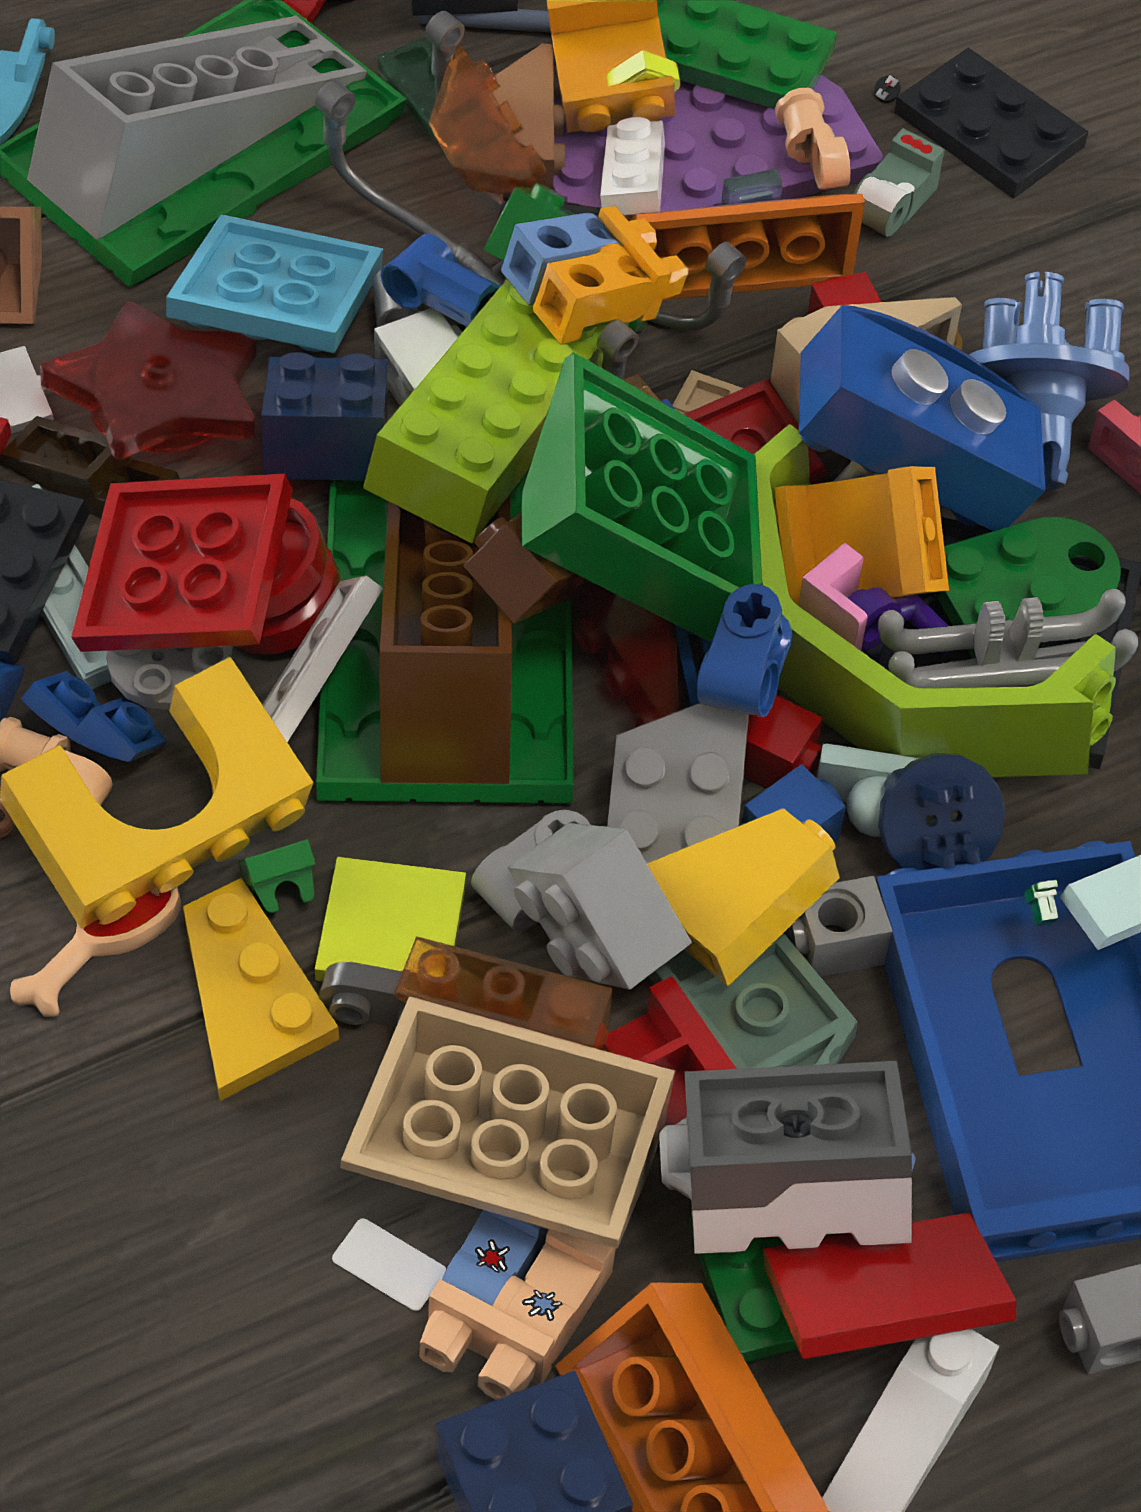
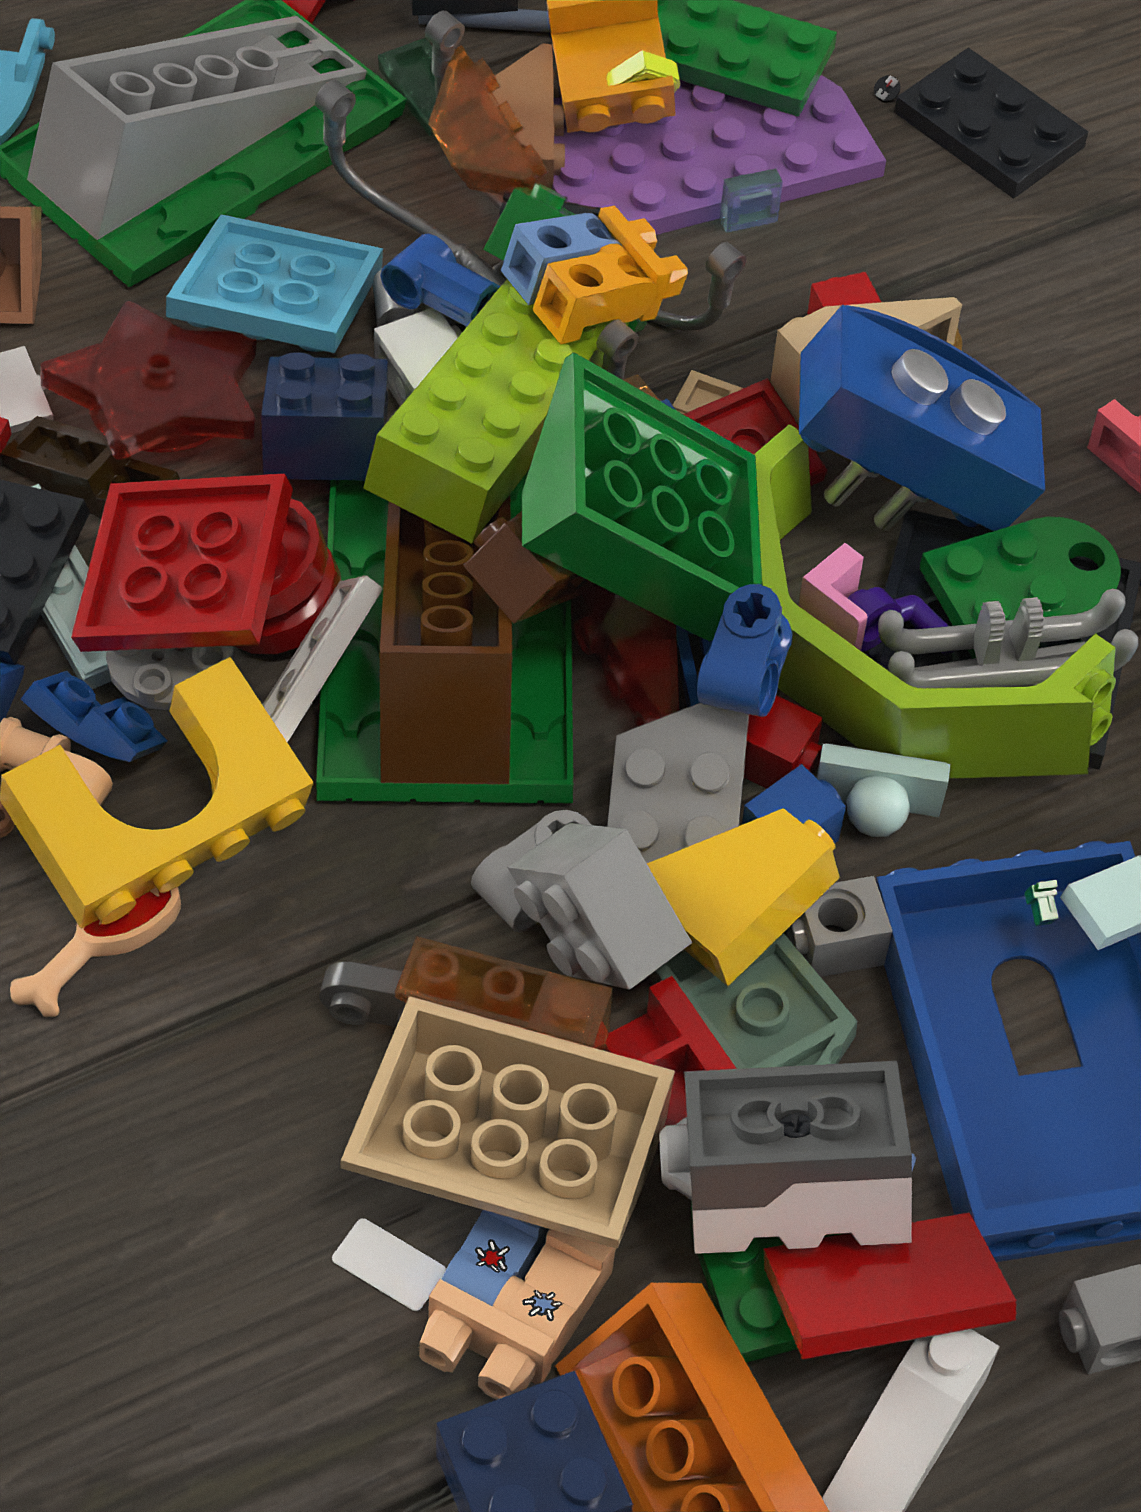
yellow wing [183,878,339,1101] -> none
green tile [238,839,316,913] -> none
neon yellow tile [315,857,466,986] -> none
white plate [600,117,665,215] -> none
orange slope [623,194,865,300] -> none
light orange panel [774,466,949,605] -> none
light nougat connector [775,88,851,190] -> none
sand green leg [853,128,945,237] -> none
dark blue plate [878,753,1005,871] -> none
medium blue piece [969,272,1130,491] -> none

